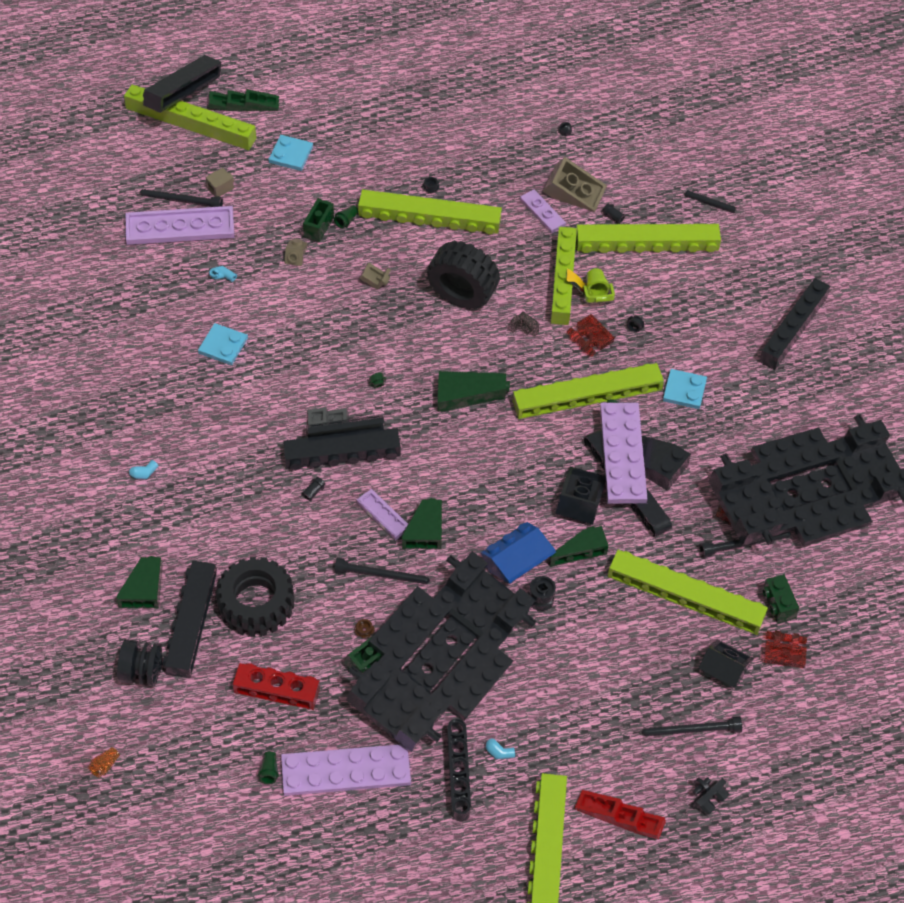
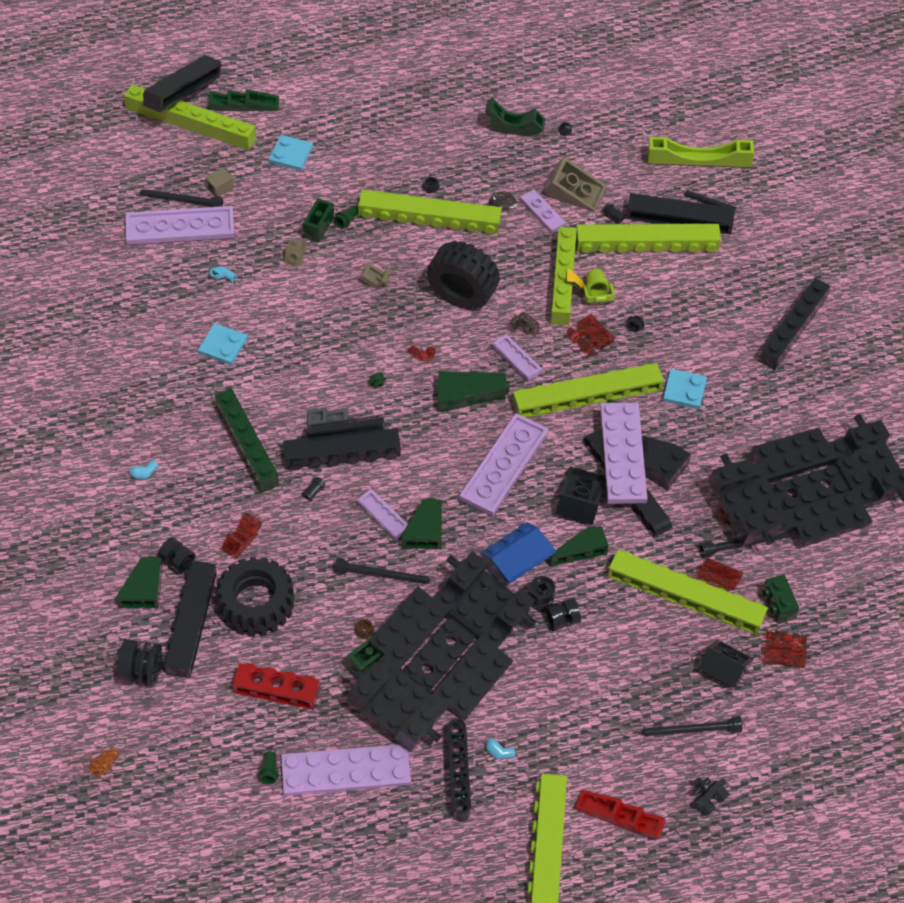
none -> black wheel [158,537,196,574]
none -> dark green brick [214,388,279,493]
none -> clear red slope [221,513,263,559]
none -> clear red arm [408,345,436,361]
none -> lavender plate [459,413,549,516]
none -> dark green arch [485,98,546,137]
none -> clear smoke bracket [487,192,518,209]
none -> lavender plate [492,334,542,382]
none -> black wheel [545,598,581,631]
none -> black brick [626,193,735,235]
none -> lime arch [647,136,754,167]
none -> clear red plate [697,558,744,591]

